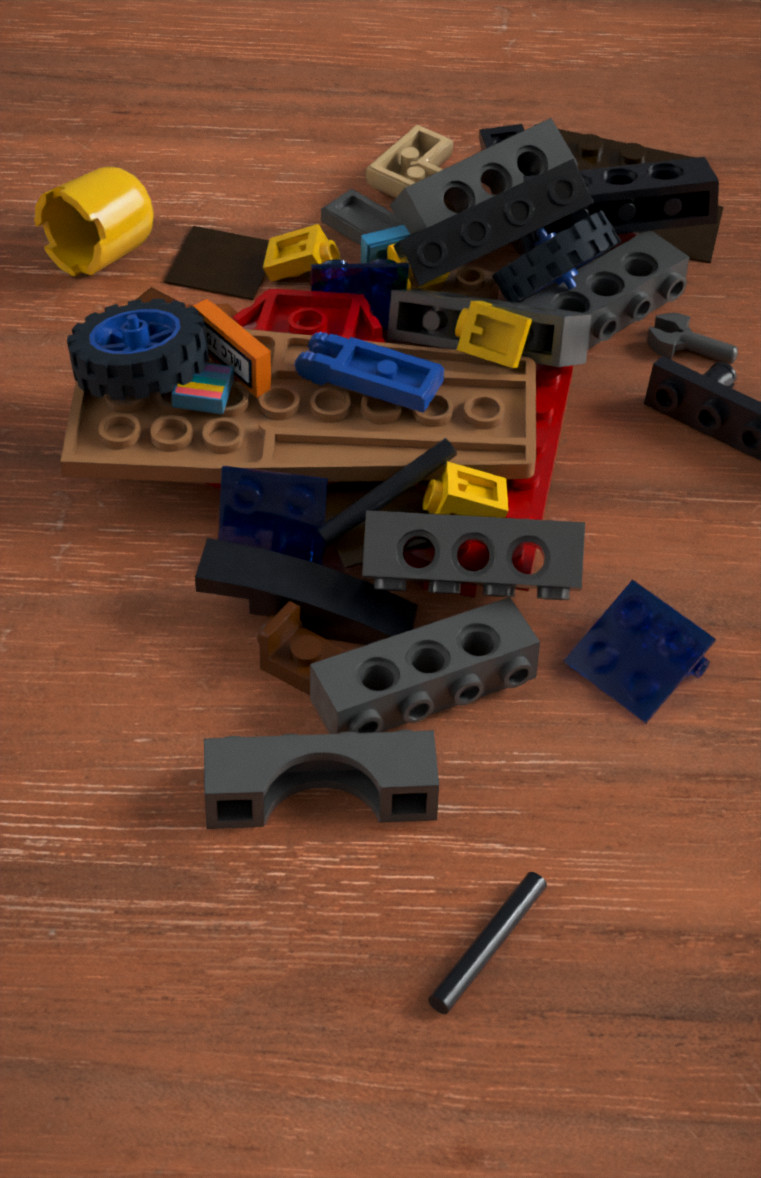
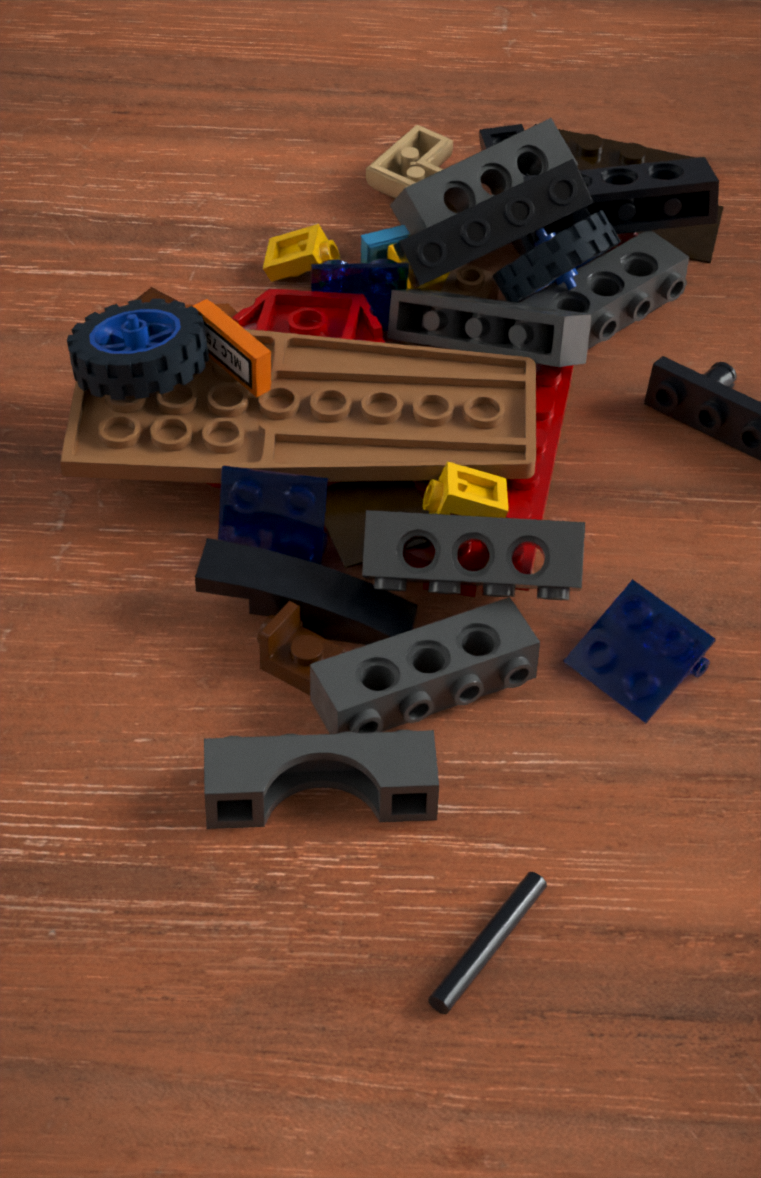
yellow cylinder [34,166,154,276] -> none
dark brown piece [164,226,269,300] -> none
tile [172,363,234,414] -> none
blue hinge [294,331,444,413] -> none
black bar [316,438,457,547] -> none
dark grey tile [321,189,401,245] -> none
yellow bracket [455,301,532,368] -> none
dark grey bar [647,313,738,364] -> none

